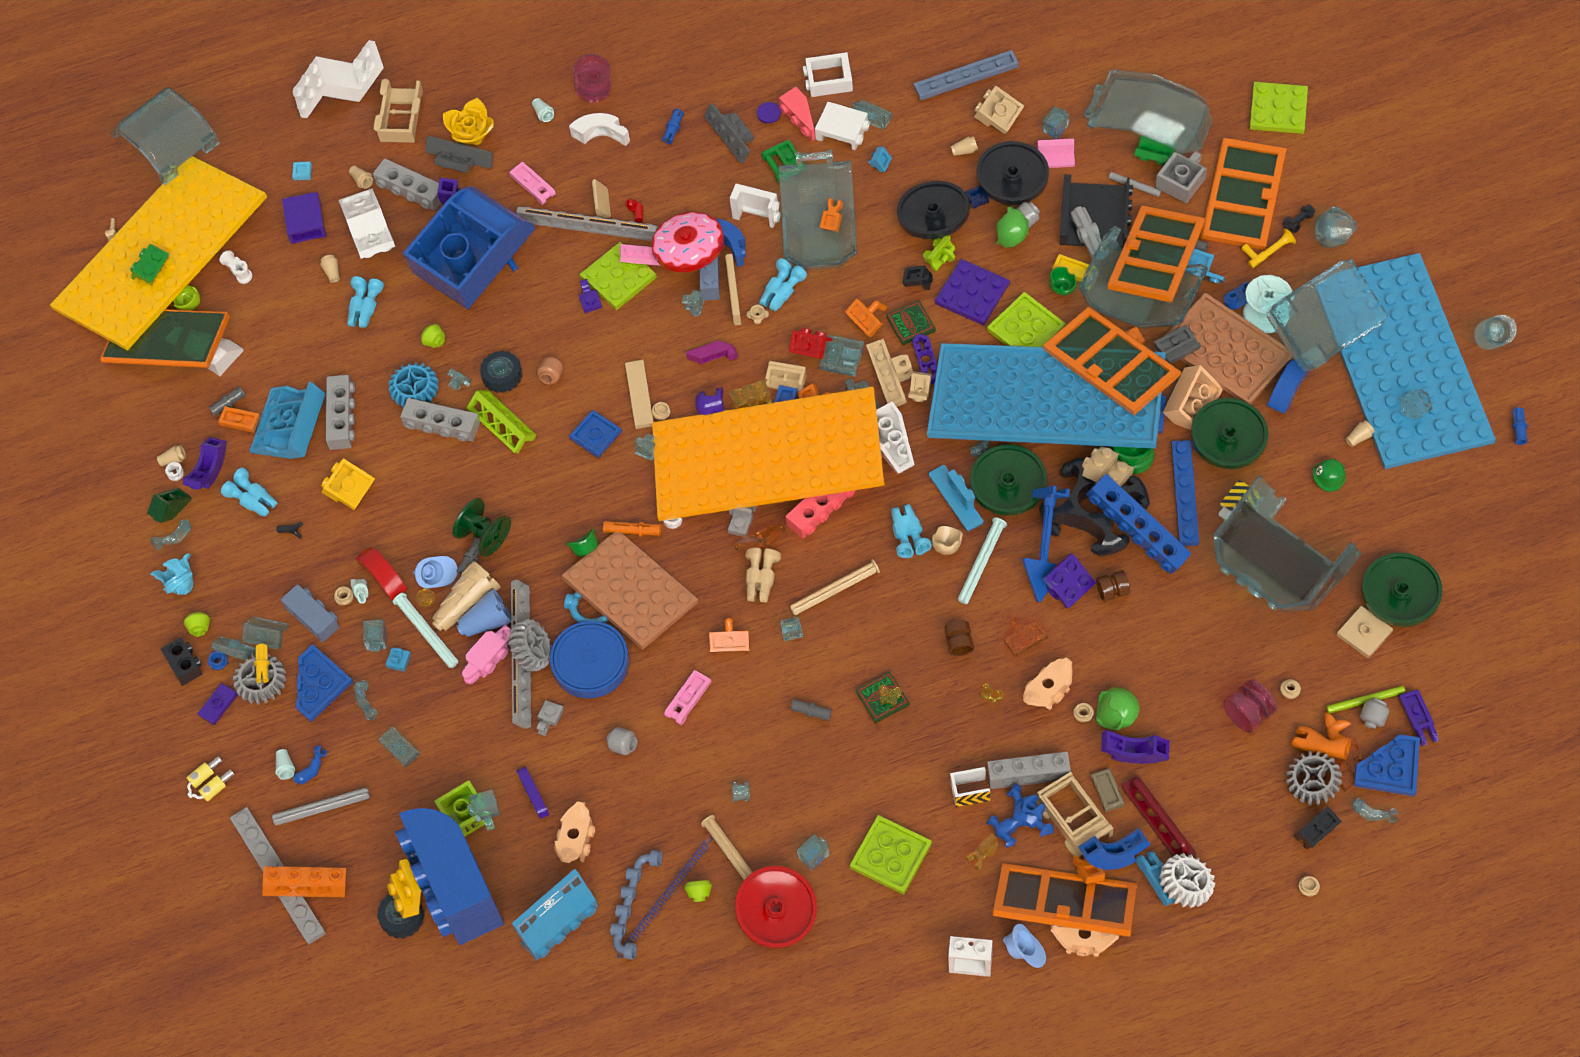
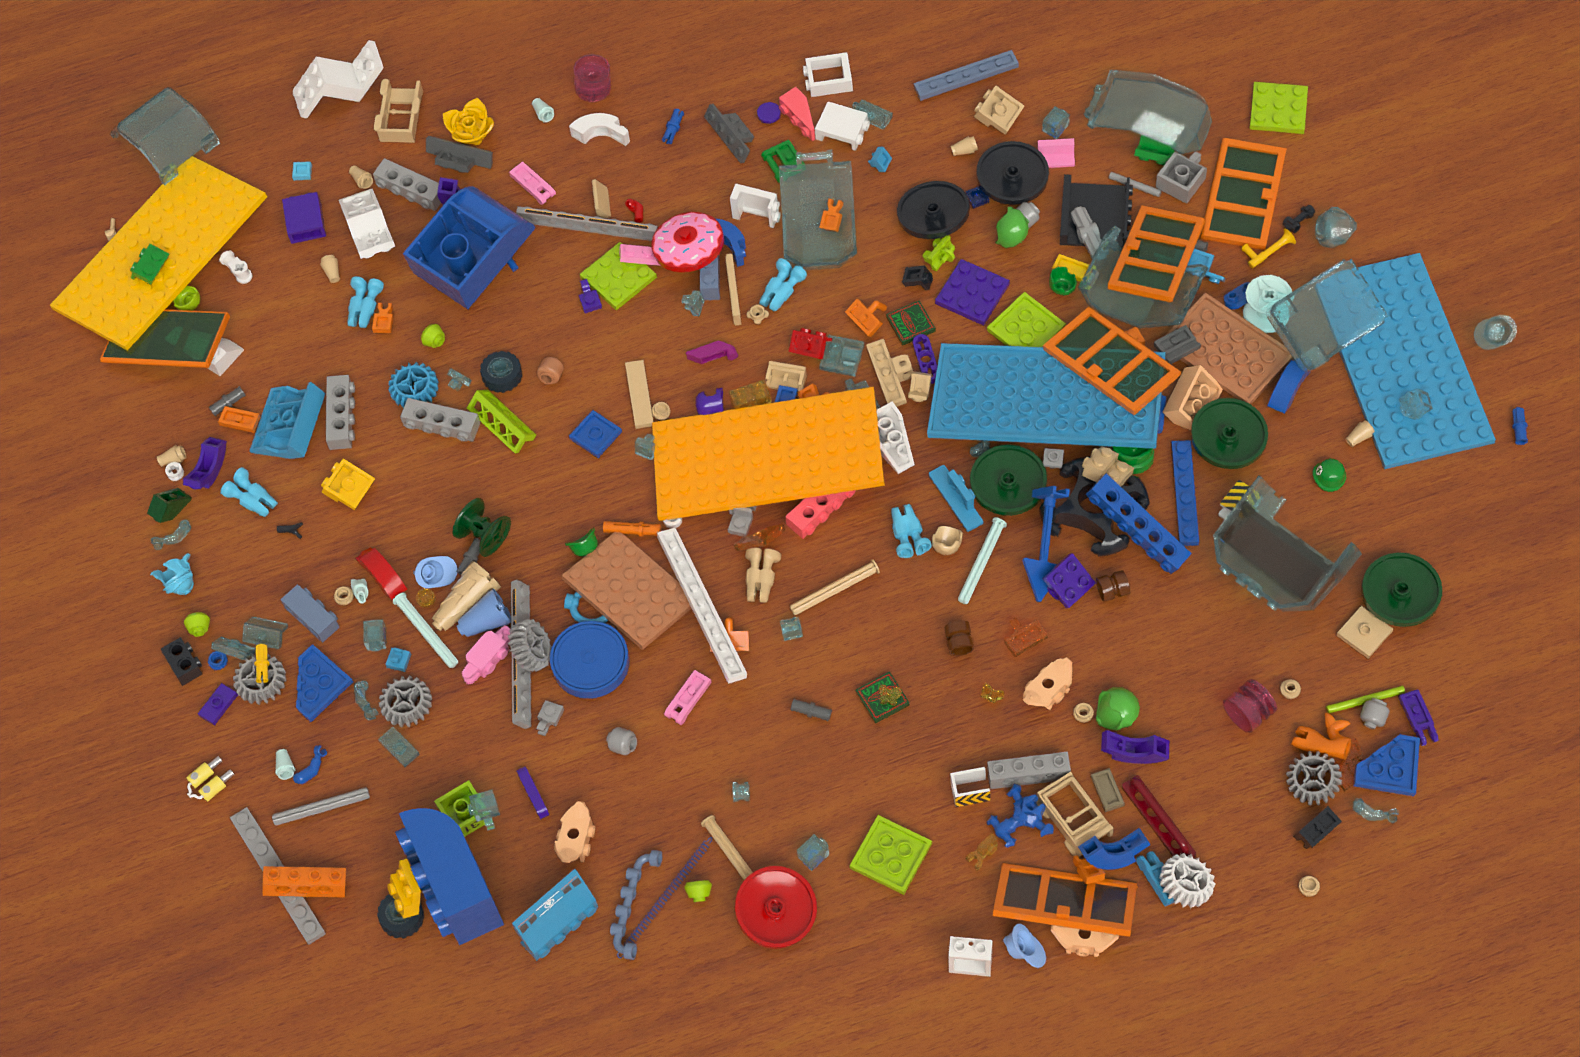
none -> orange plate [372,303,394,333]
none -> light grey gear [379,675,432,728]
none -> white plate [657,528,747,684]
none -> light grey bracket [1043,448,1064,468]

